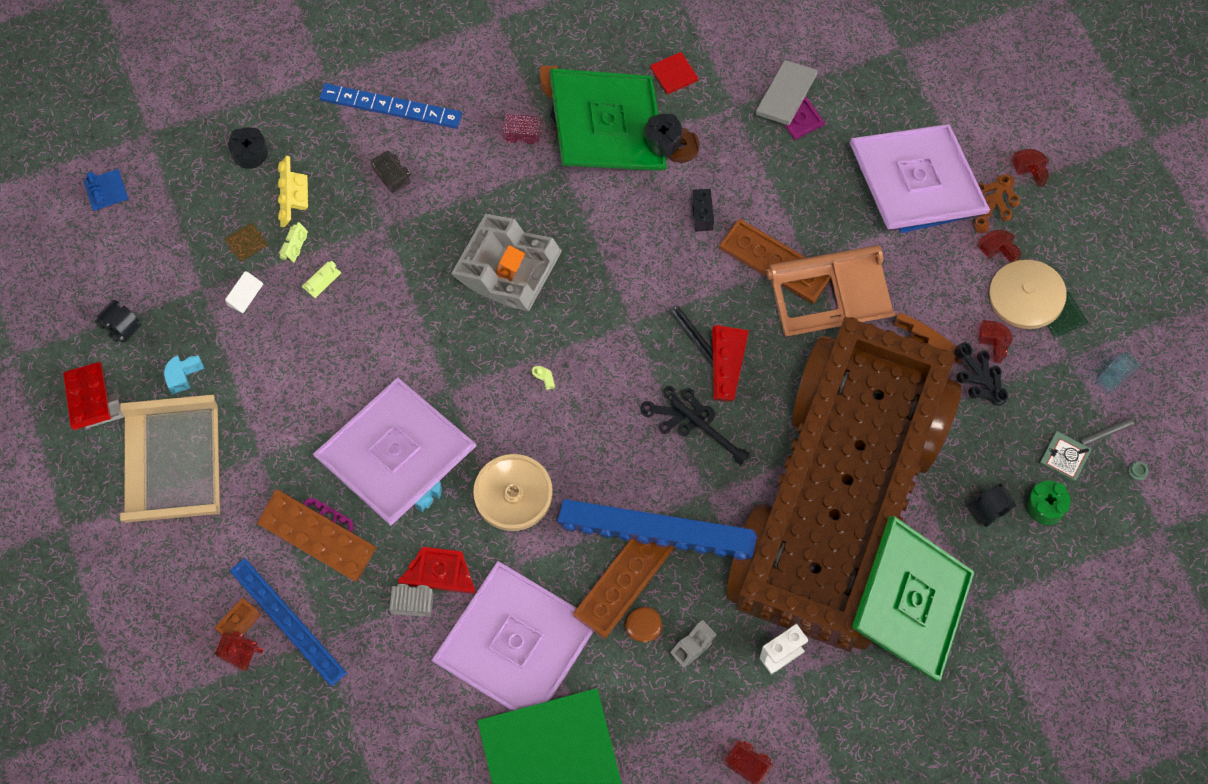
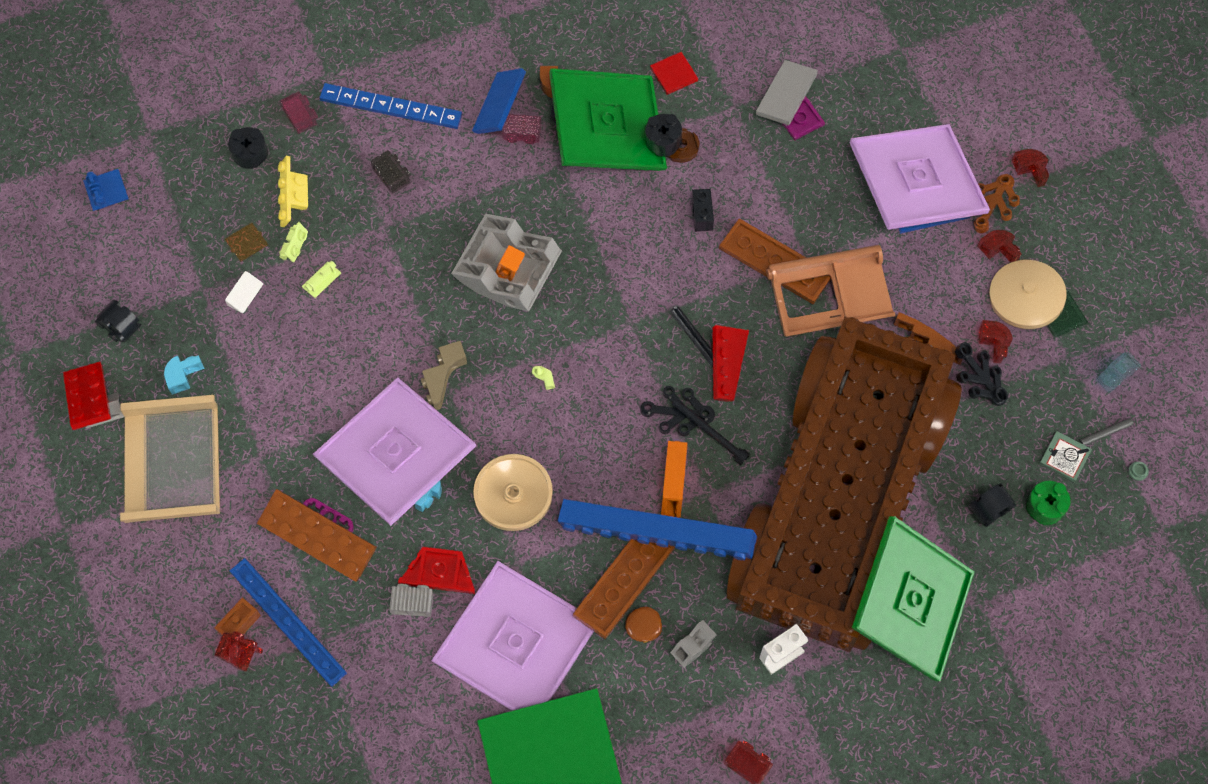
none -> clear pink brick [280,91,318,134]
none -> dark tan arch [421,341,467,410]
none -> blue tile [472,68,526,134]
none -> orange slope [661,441,687,518]

